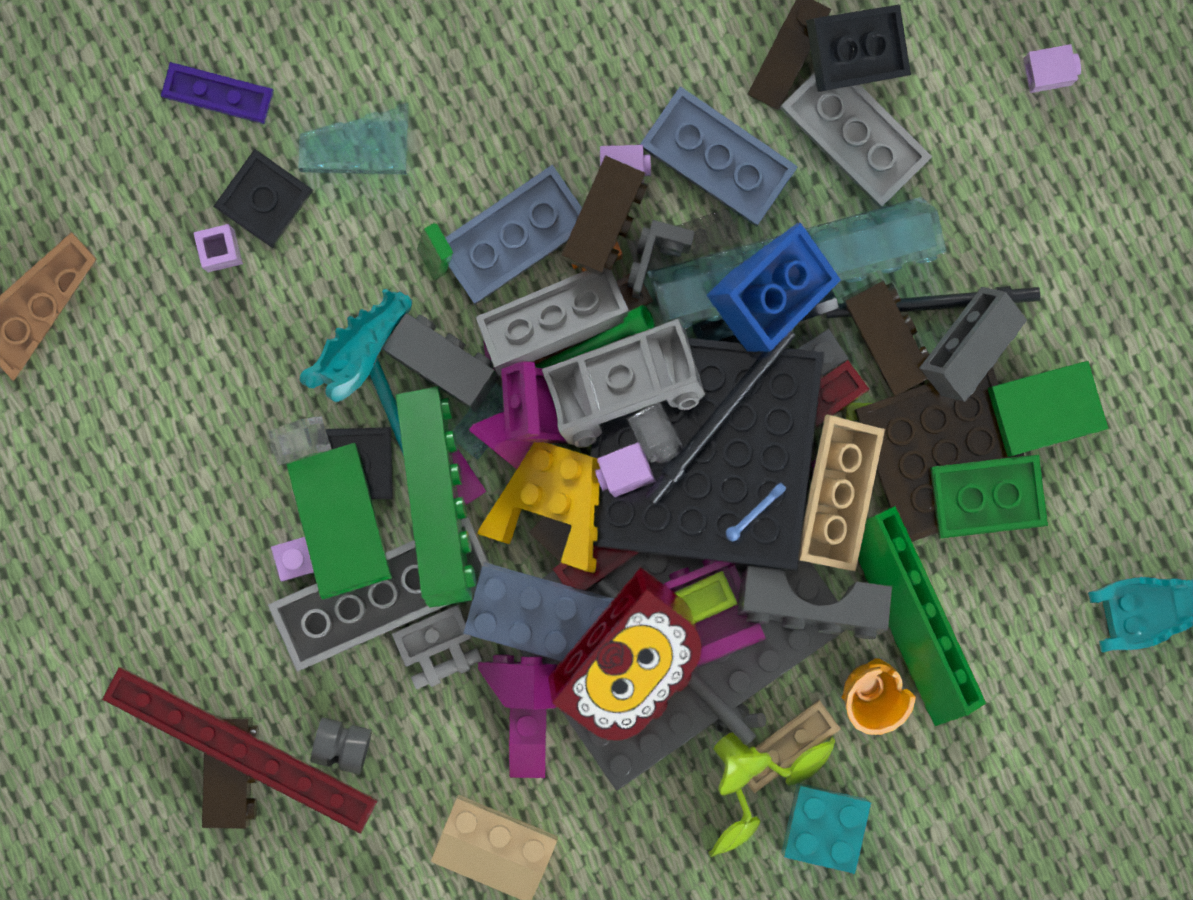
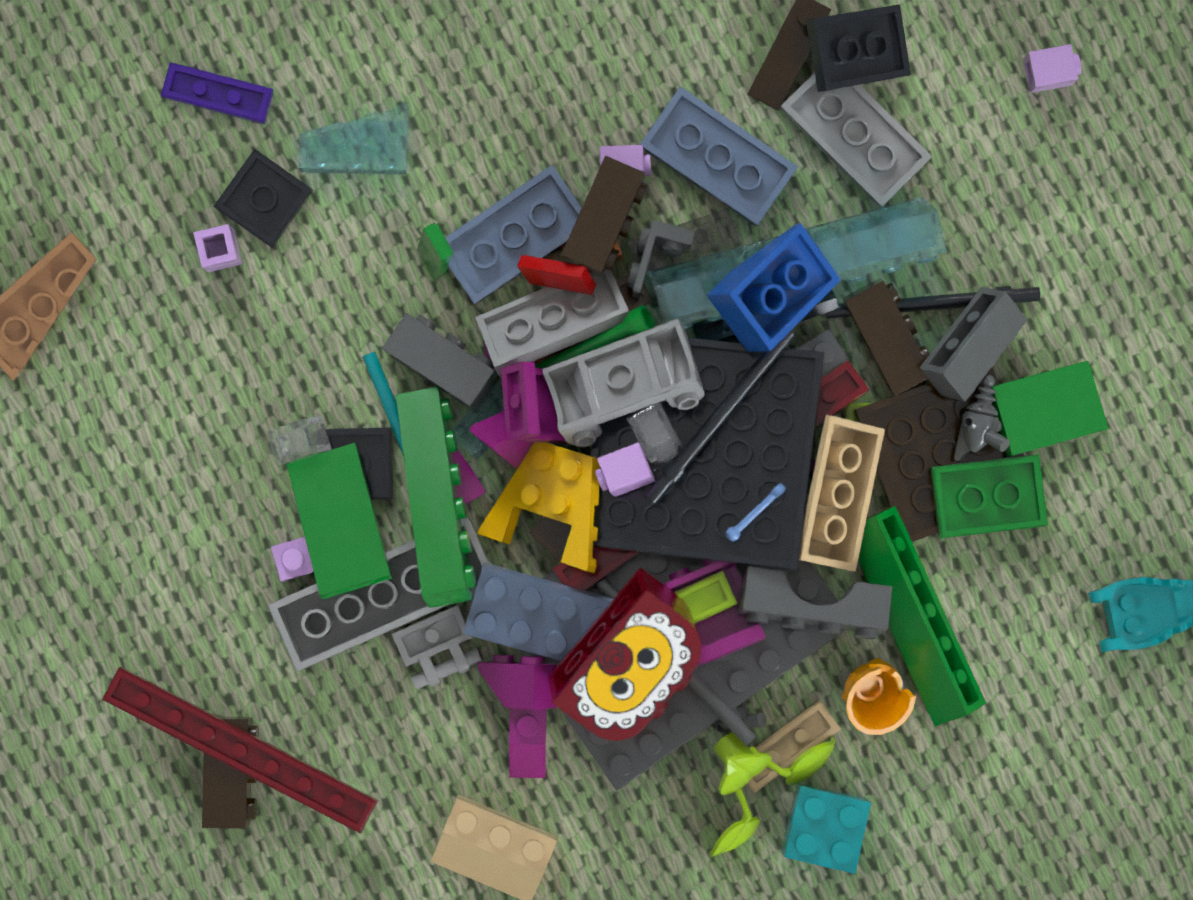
teal animal [300,289,412,402] -> none
dark grey wheel [310,717,372,775] -> none
none -> red tile [517,255,597,295]
none -> dark grey piece [954,375,1010,462]

